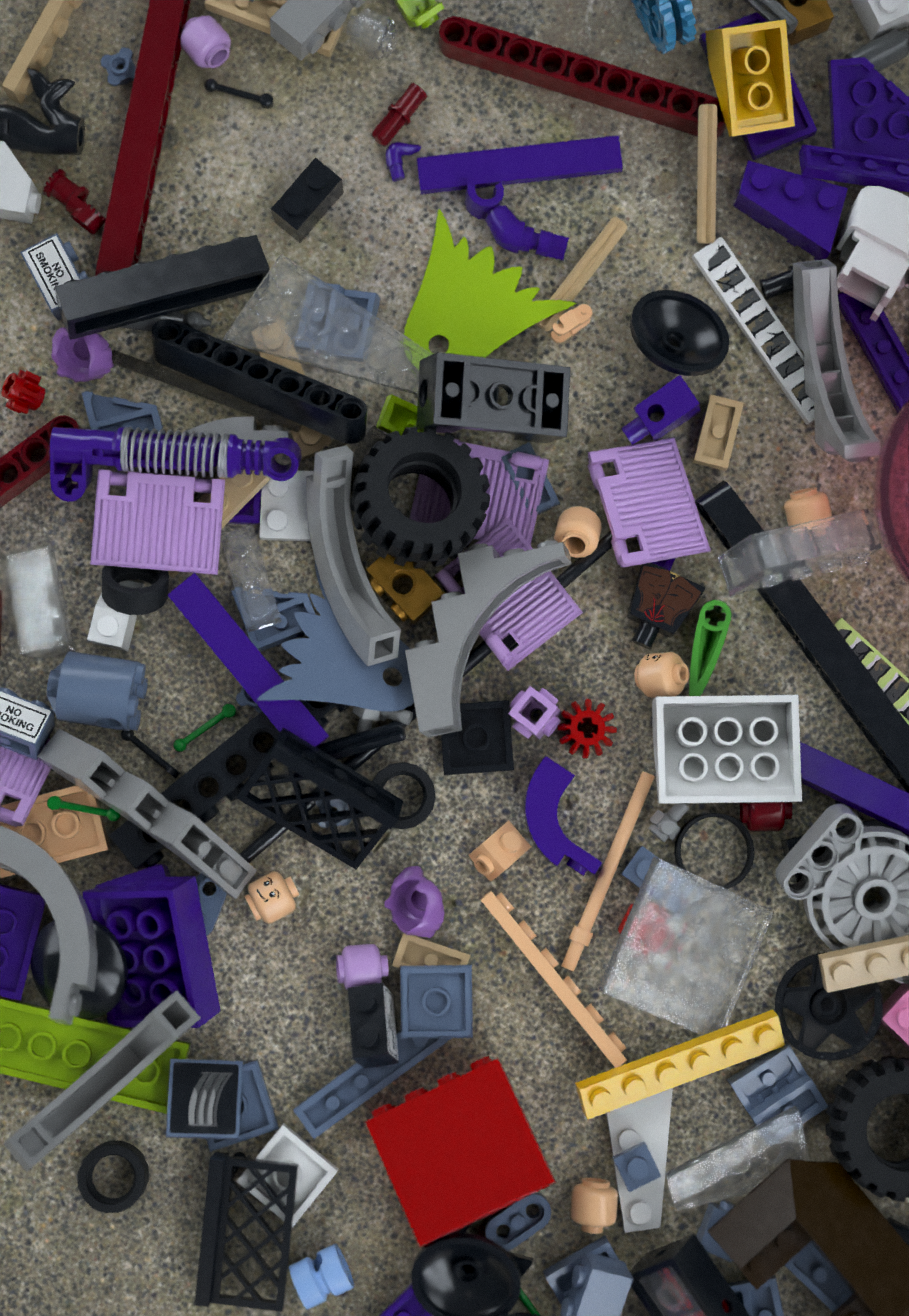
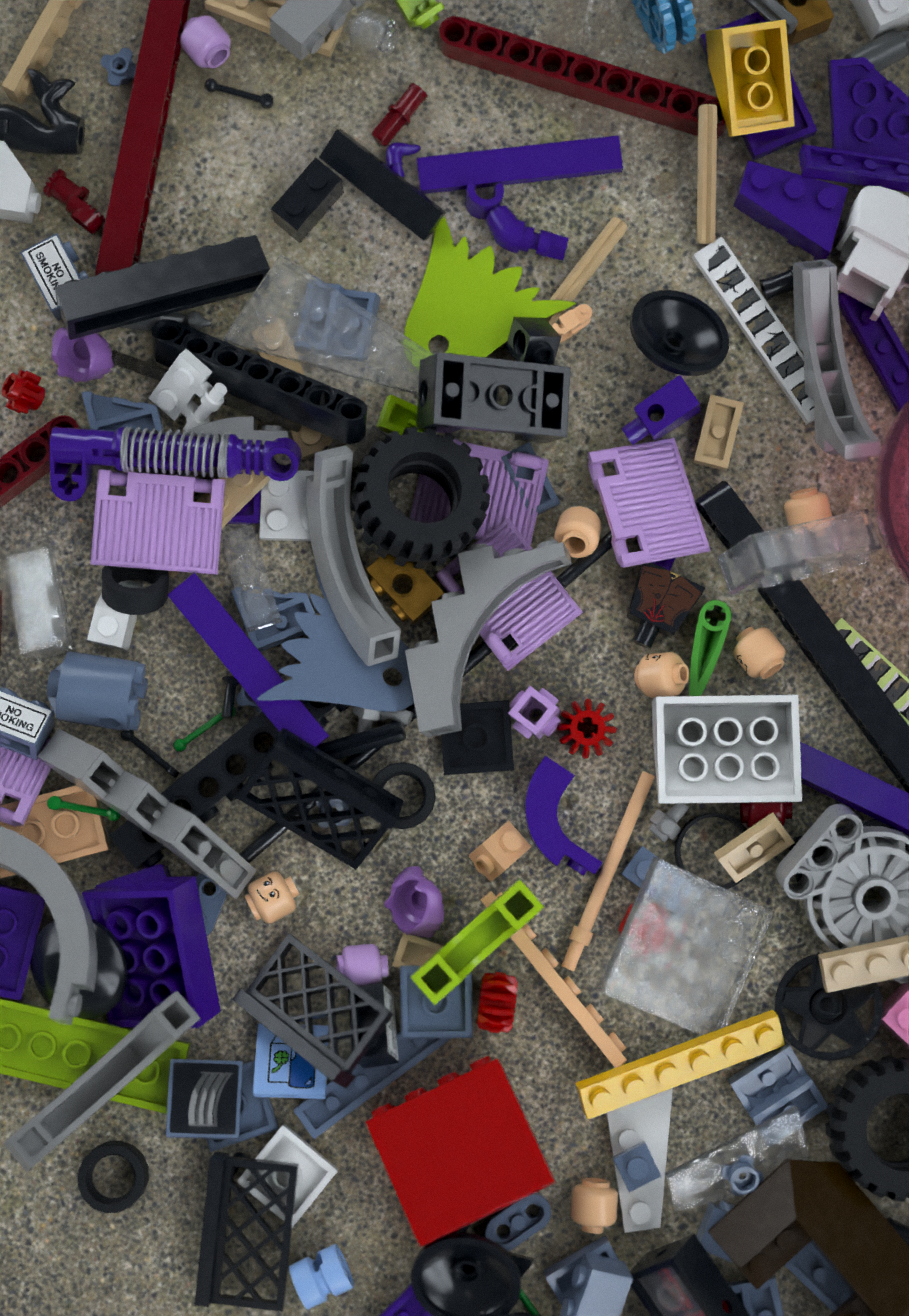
none -> white plate [149,349,227,431]
none -> black piece [222,676,240,719]
none -> black fence [232,933,394,1089]
none -> light blue tile [253,1024,329,1099]
none -> black tile [319,129,446,241]
none -> lime arch [410,879,544,1005]
none -> red gear [477,972,518,1034]
none -> black brick [506,317,561,365]
none -> tan plate [714,812,795,883]
none -> sand blue plate [721,1154,764,1196]
none -> light nougat head [733,626,786,679]

